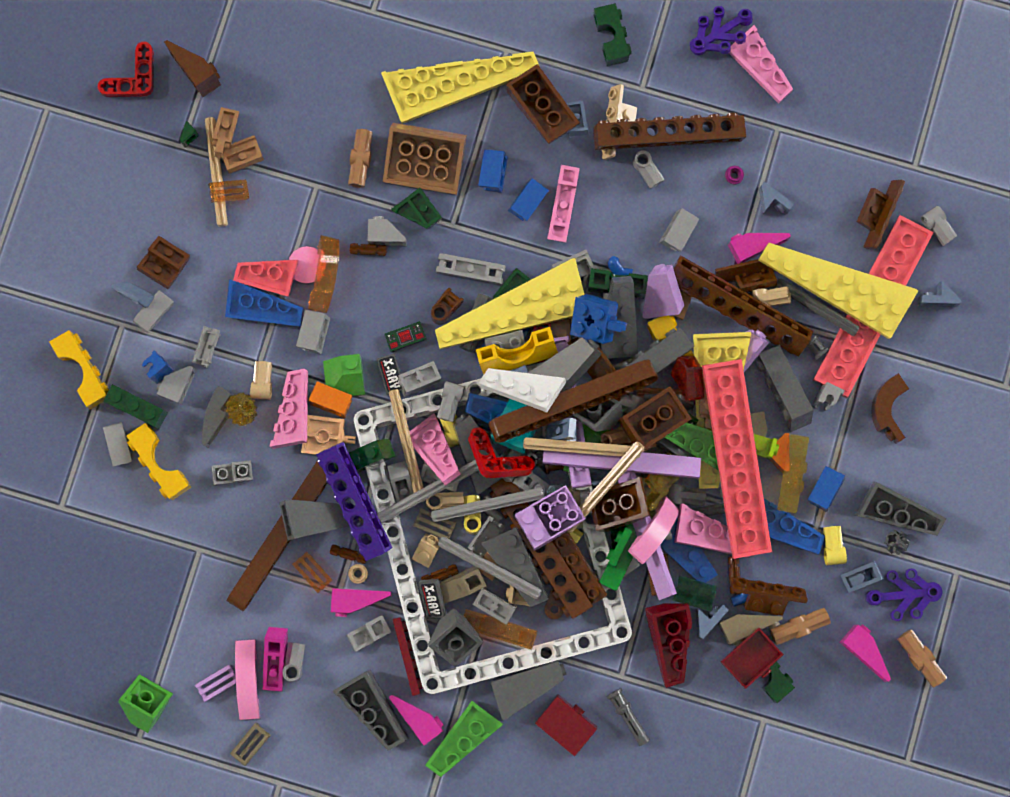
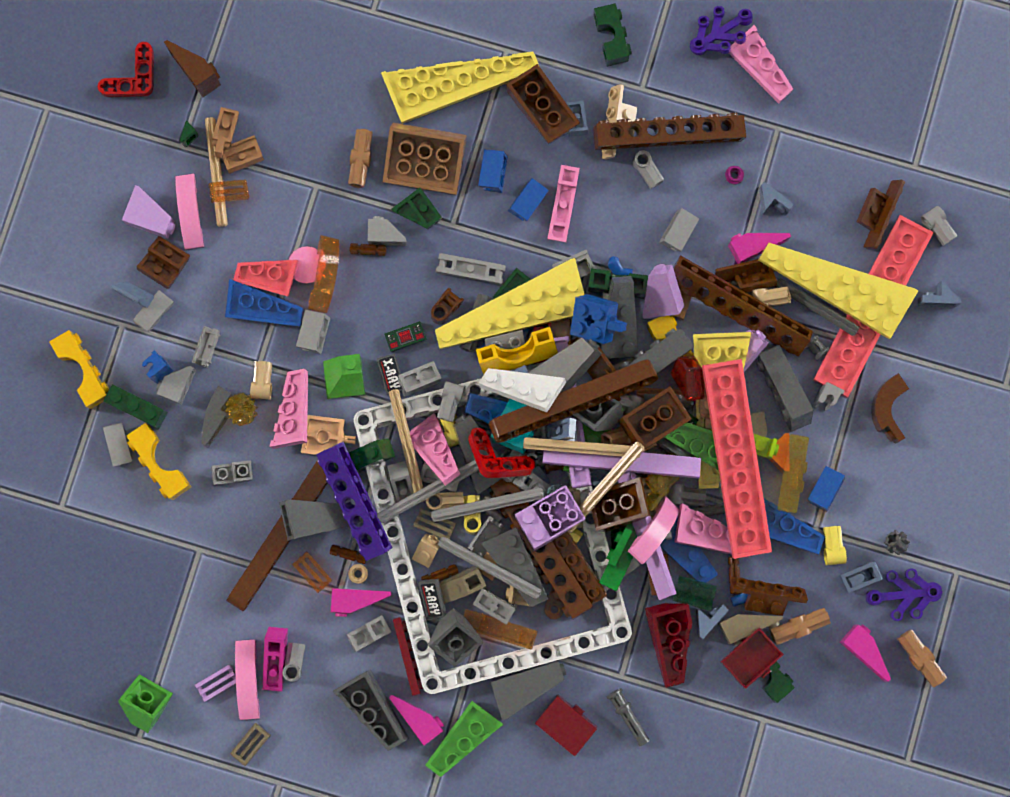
orange hinge [308,382,353,419] -> none
dark grey wedge [855,481,946,536] -> none
none -> lavender slope [122,185,175,239]
none -> bright pink slope [176,174,204,250]

